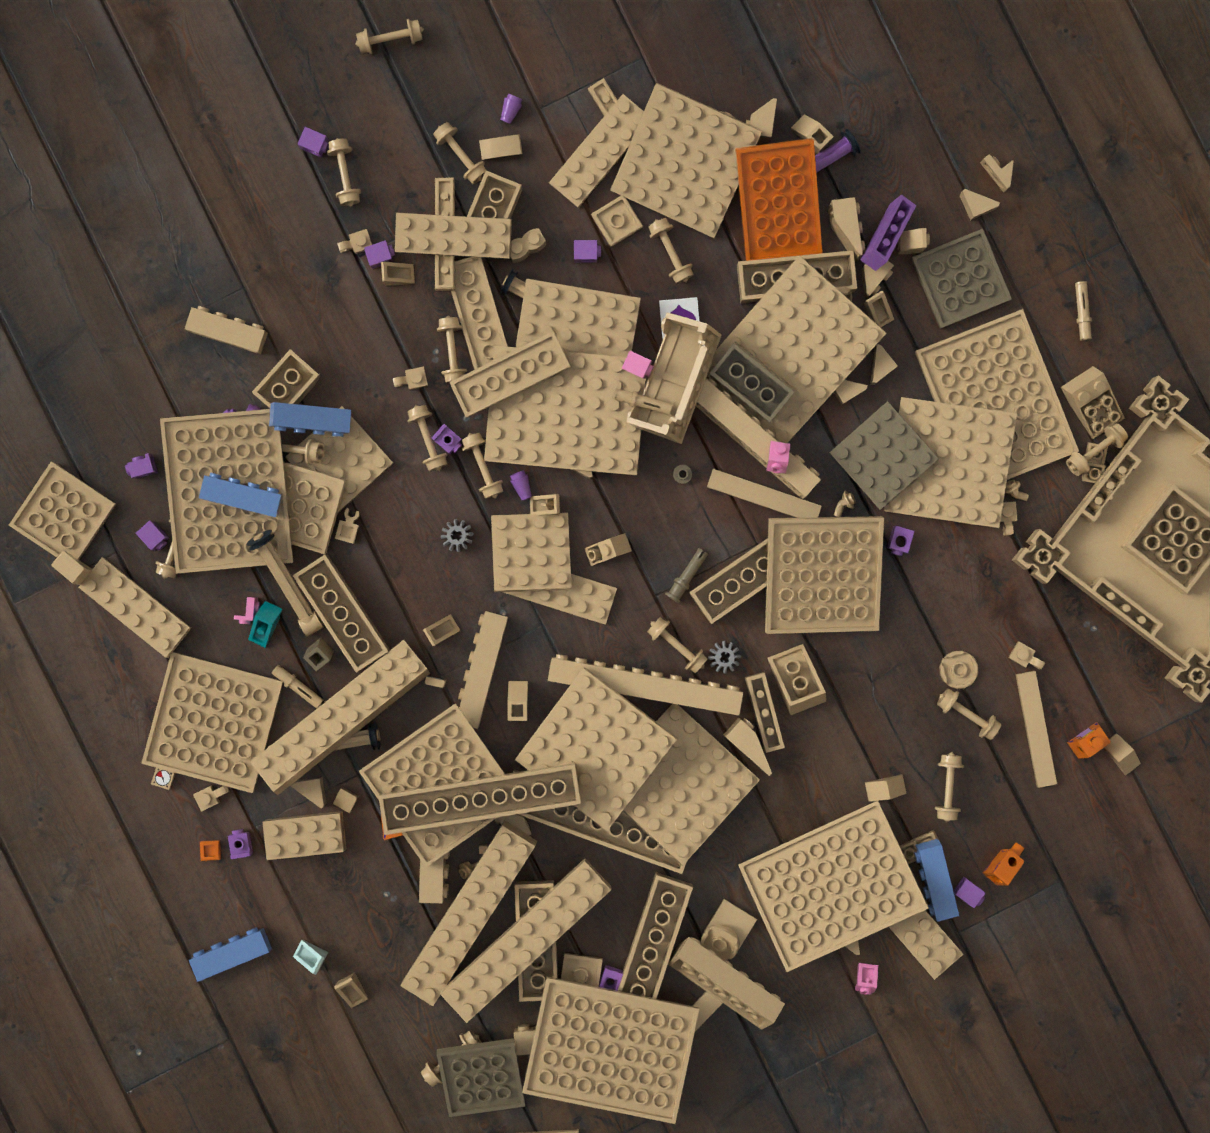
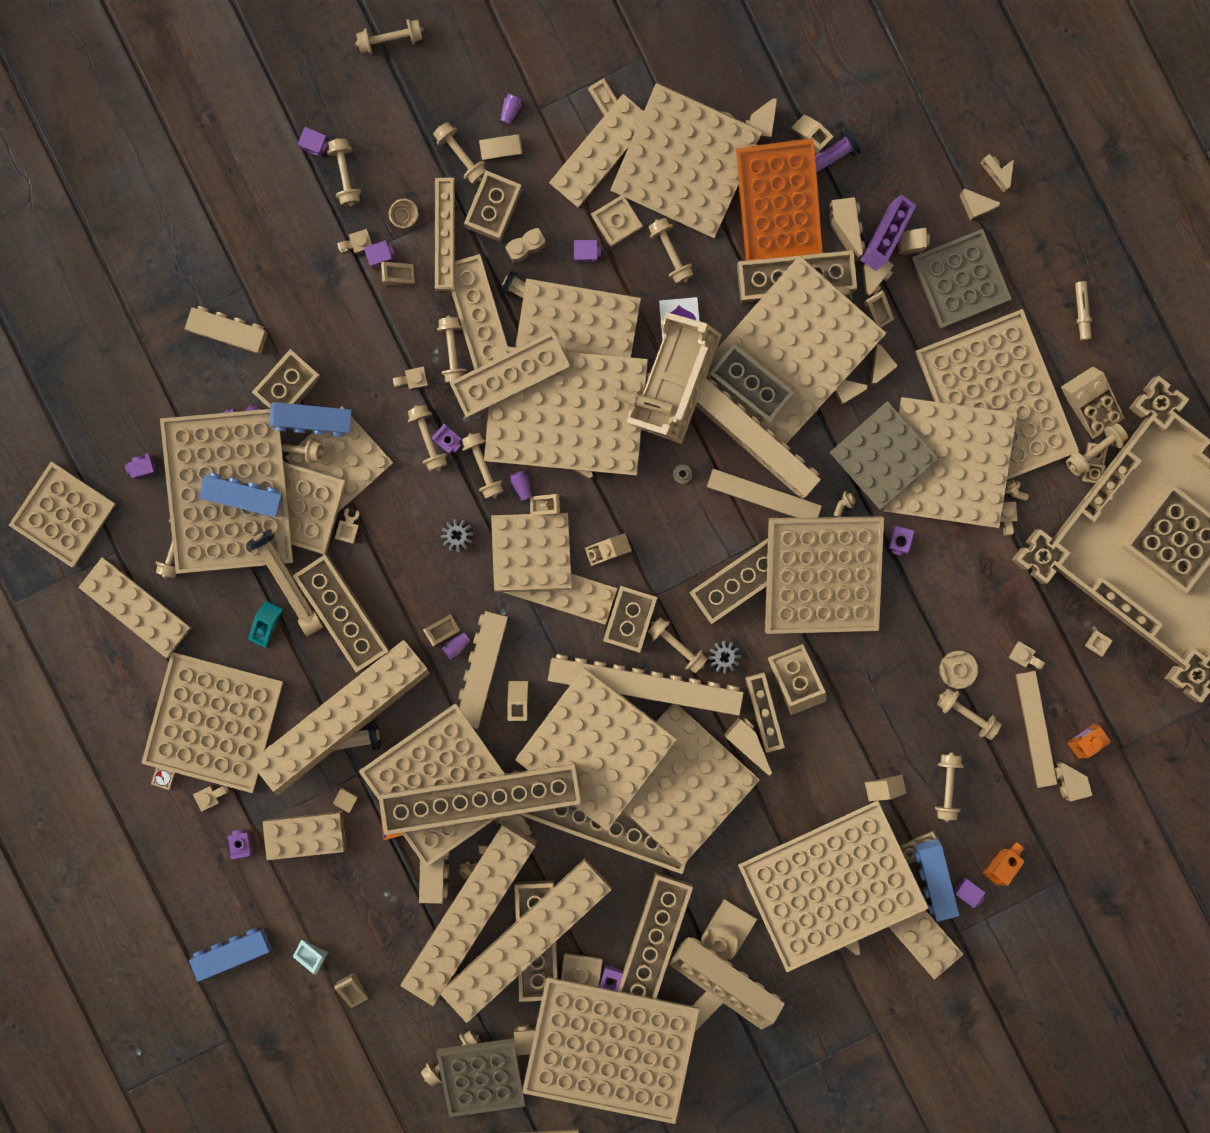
tan slope [51,550,92,585] -> none
medium lavender brick [136,520,169,551] -> none
orange tile [200,840,221,861] -> none
bright pink bracket [234,597,261,624] -> none
tan pin [272,665,324,709] -> none
tan slope [291,777,326,809] -> none
dark tan brick [303,638,334,671] -> none
tan plate [395,213,512,258] -> none
tan tile [425,676,446,688] -> none
bright pink brick [622,351,654,379] -> none
dark tan pin [665,548,709,604] -> none
bright pink bracket [766,441,790,473] -> none
bright pink bracket [855,963,878,995] -> none
tan slope [1104,733,1141,775] -> none
none -> tan hair [388,198,419,229]
none -> medium lavender cone [441,633,470,660]
none -> tan brick [603,586,657,653]
none -> tan slope [1055,762,1093,802]
none -> tan plate [1085,630,1113,657]

